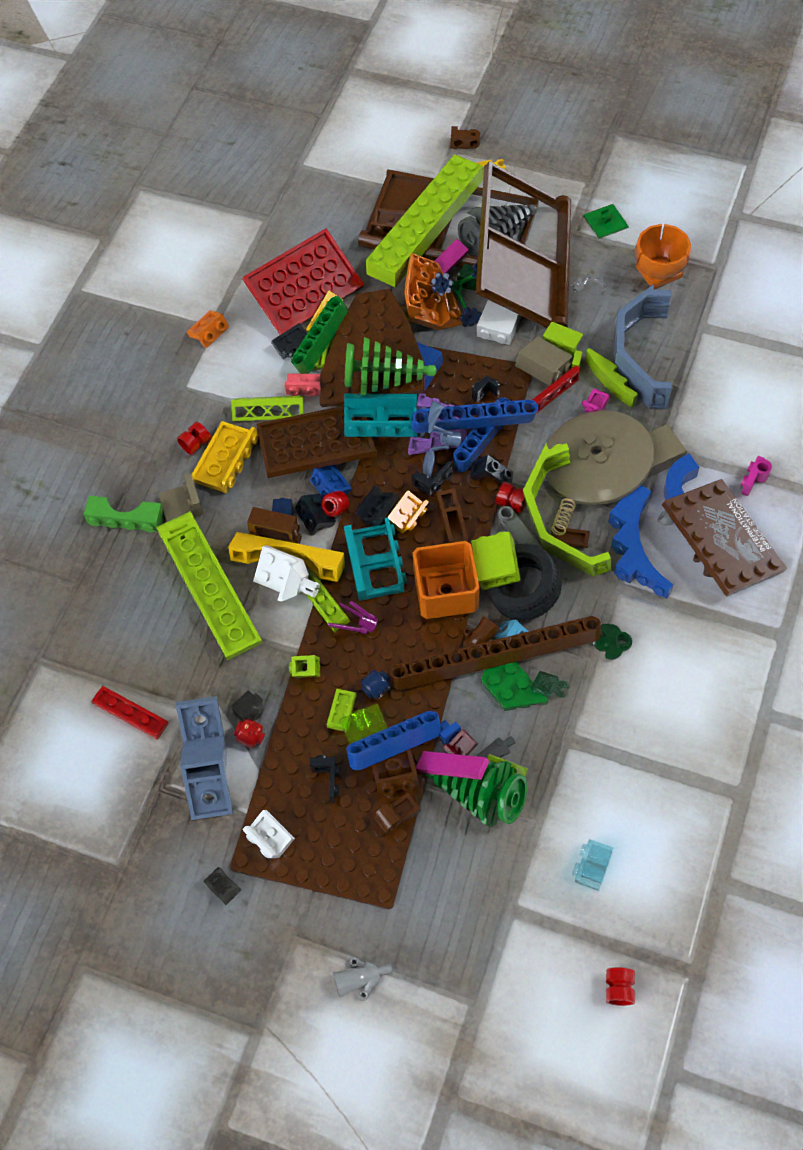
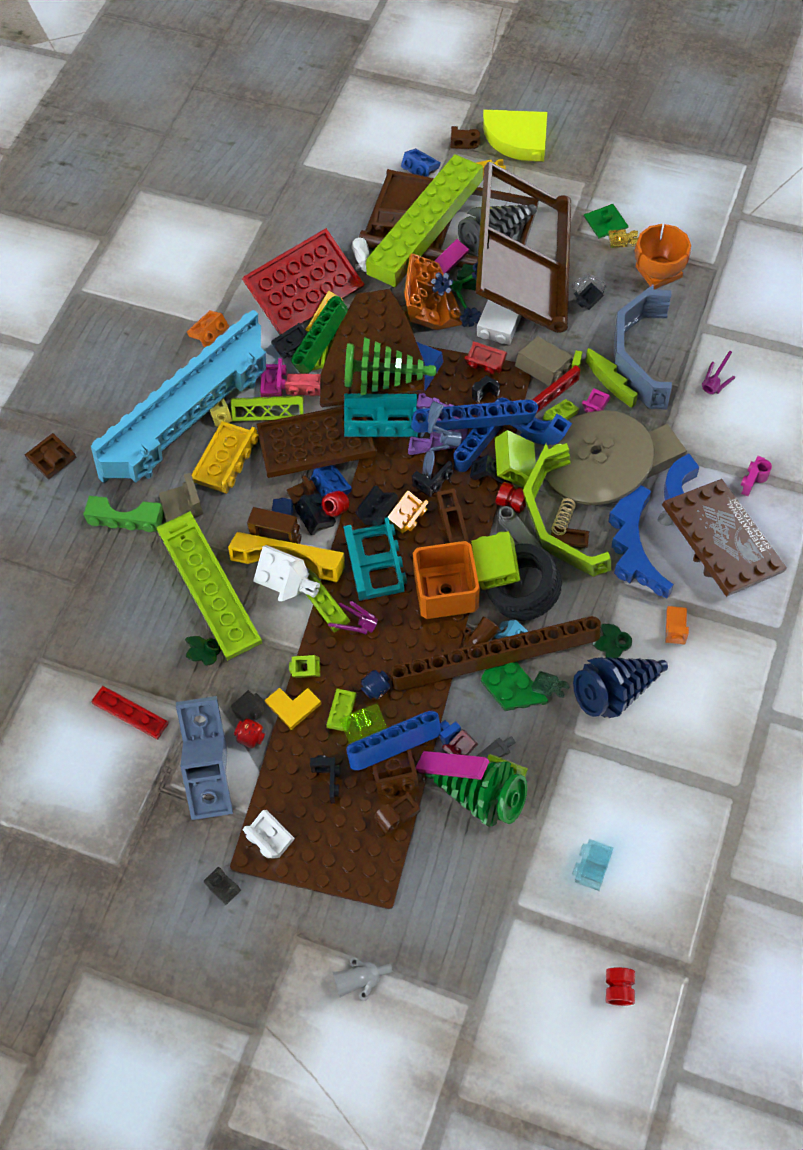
red wheel [177,421,211,455] -> none
lime panel [542,322,583,360] -> none
none -> reddish brown plate [24,433,77,480]
none -> medium azure piece [91,310,266,483]
none -> dark green plate [185,636,221,666]
none -> light yellow bracket [209,398,232,427]
none -> dark pink bracket [260,358,287,397]
none -> yellow tile [264,688,322,730]
none -> reddish brown bracket [286,475,316,507]
none -> white piece [352,238,369,272]
none -> blue bracket [401,148,441,177]
none -> red bracket [465,341,507,374]
none -> neon yellow brick [483,110,547,162]
none -> lime brick [495,430,536,488]
none -> blue arch [511,413,572,445]
none -> lime plate [542,399,579,421]
none -> dark blue plant [573,657,668,718]
none -> black bracket [574,282,604,310]
none -> clear yellow plate [608,229,638,248]
none -> orange bracket [665,606,689,645]
none -> magenta plant [702,351,735,395]

